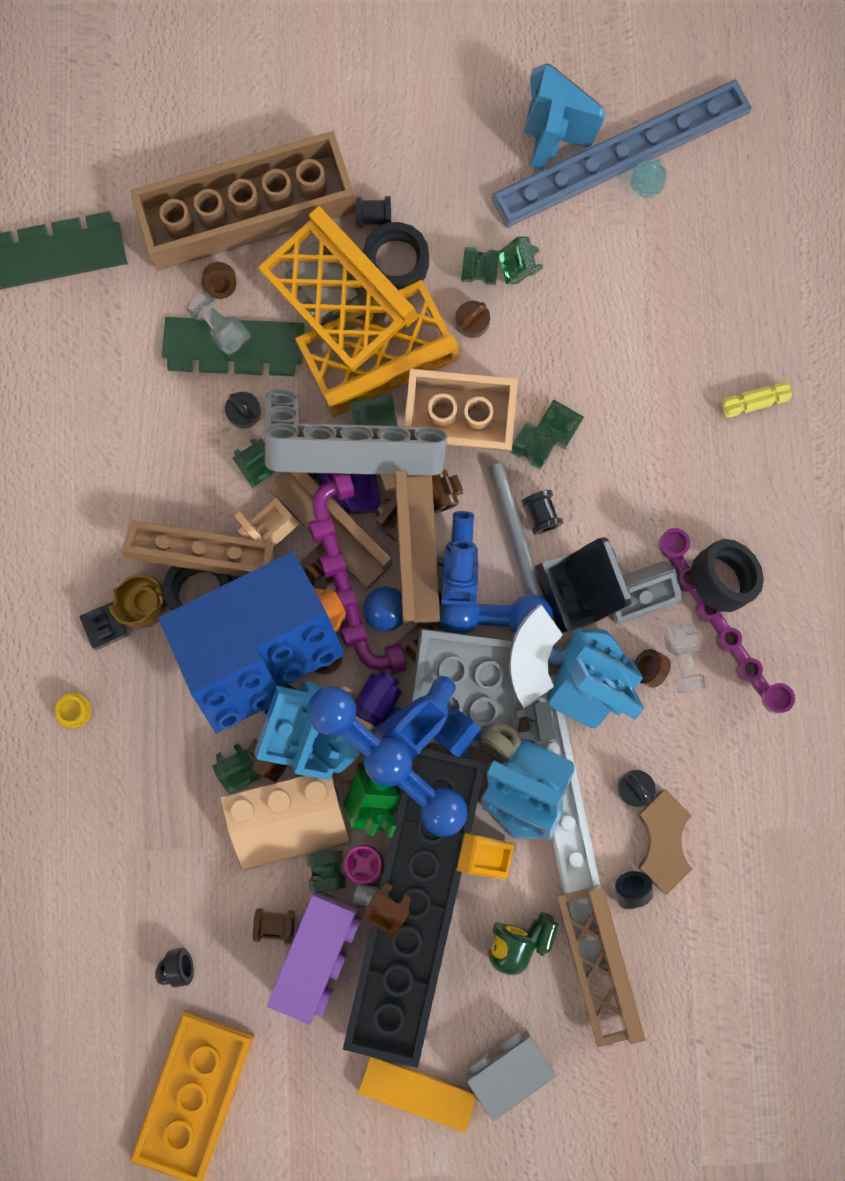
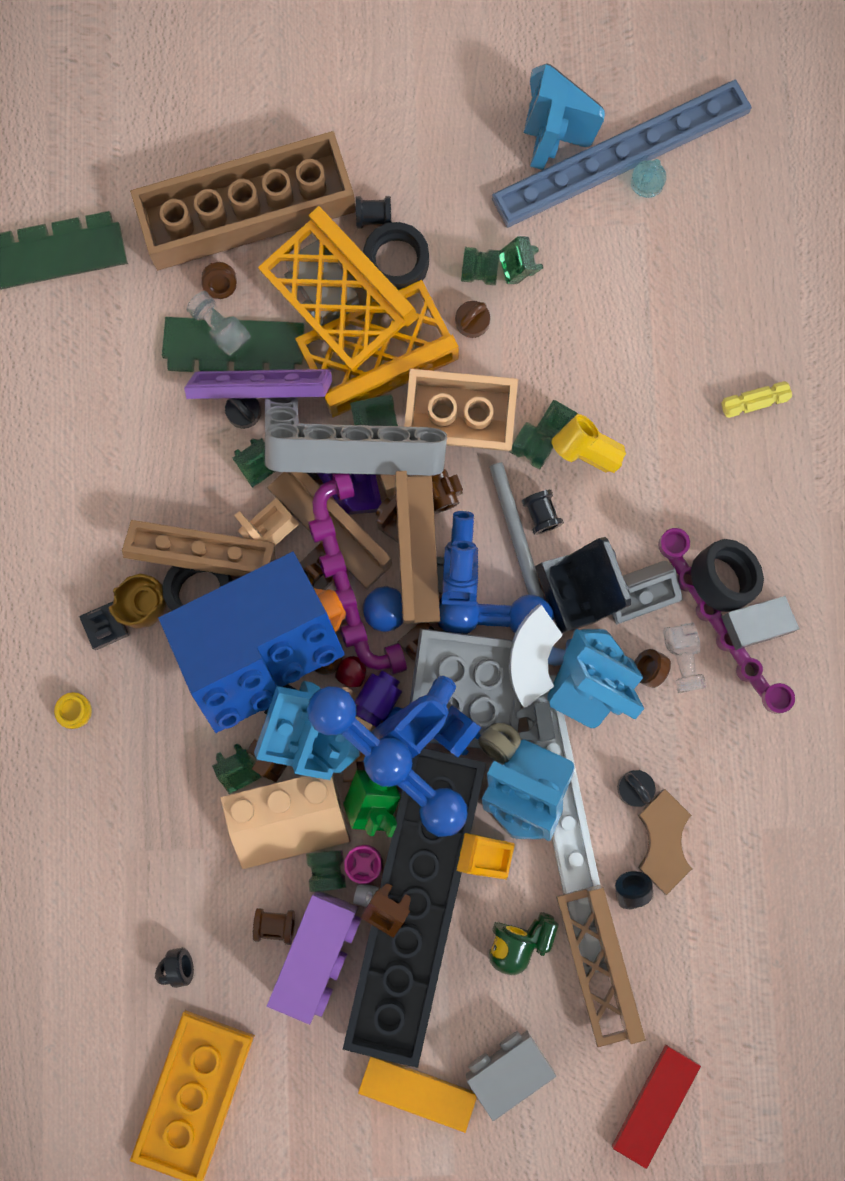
none -> medium lavender tile [184,369,332,399]
none -> dark red hinge [335,656,366,687]
none -> yellow piece [552,414,626,473]
none -> red tile [612,1045,701,1169]
none -> tile [722,596,800,650]

